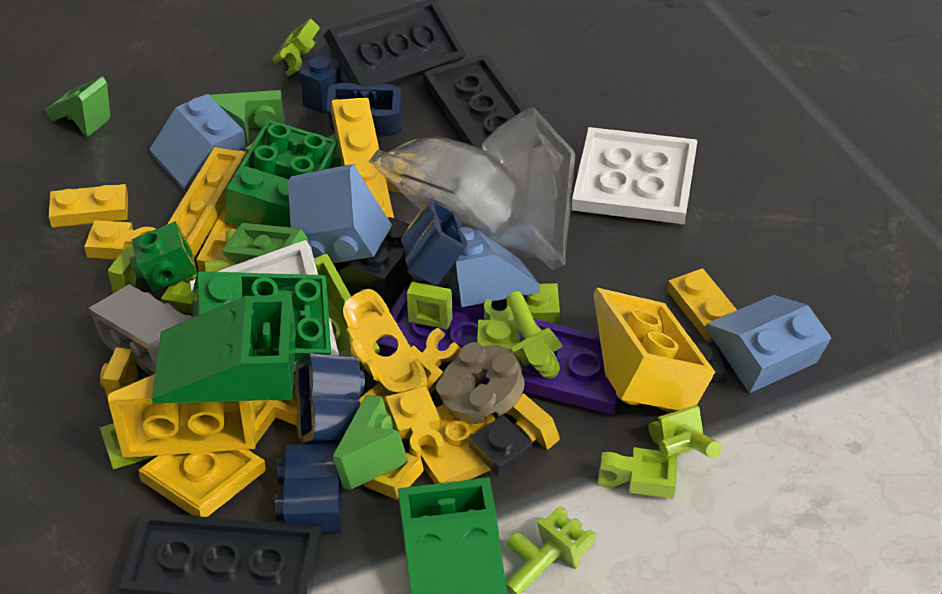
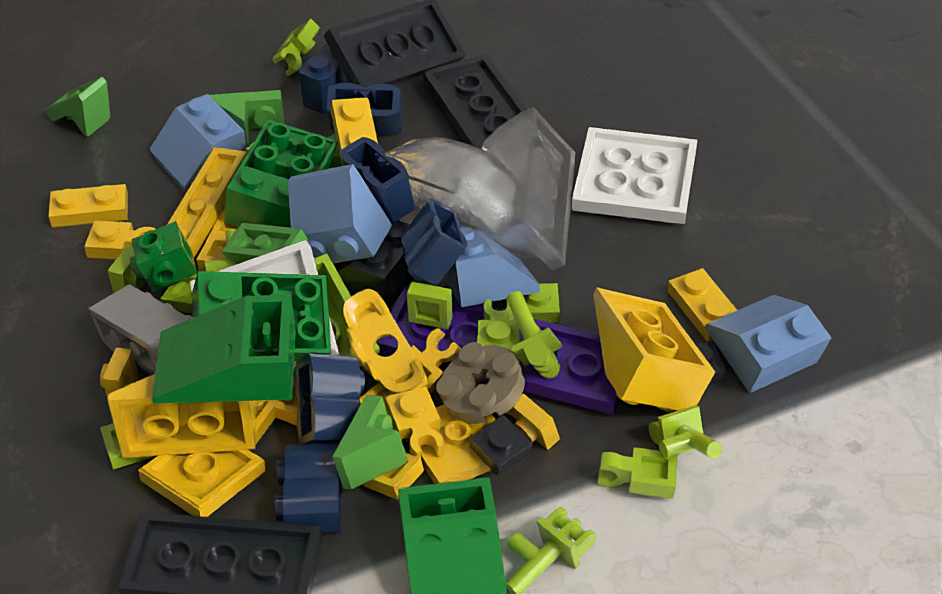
none -> dark blue brick [340,137,415,223]

